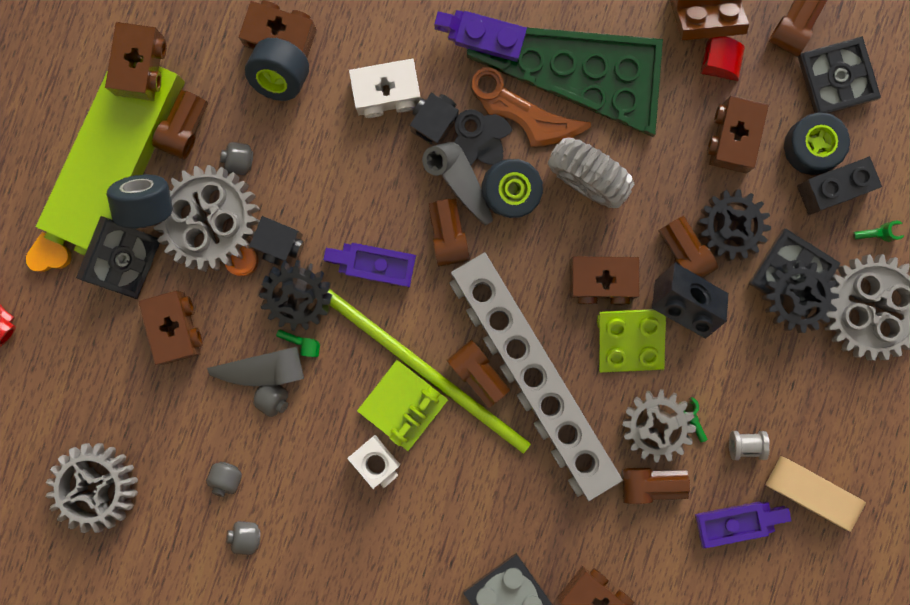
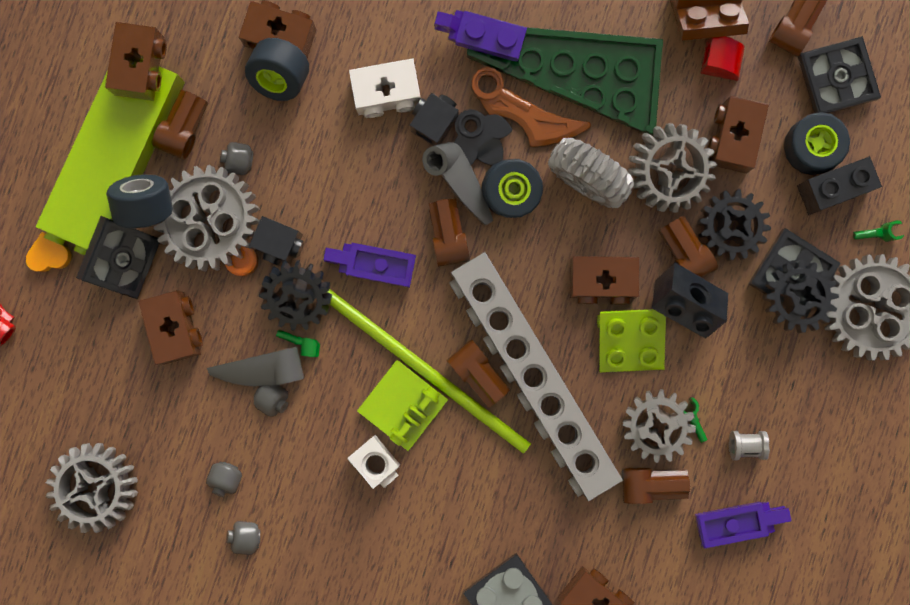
tan beam [765,456,866,532] -> none
none -> light grey gear [627,123,717,213]

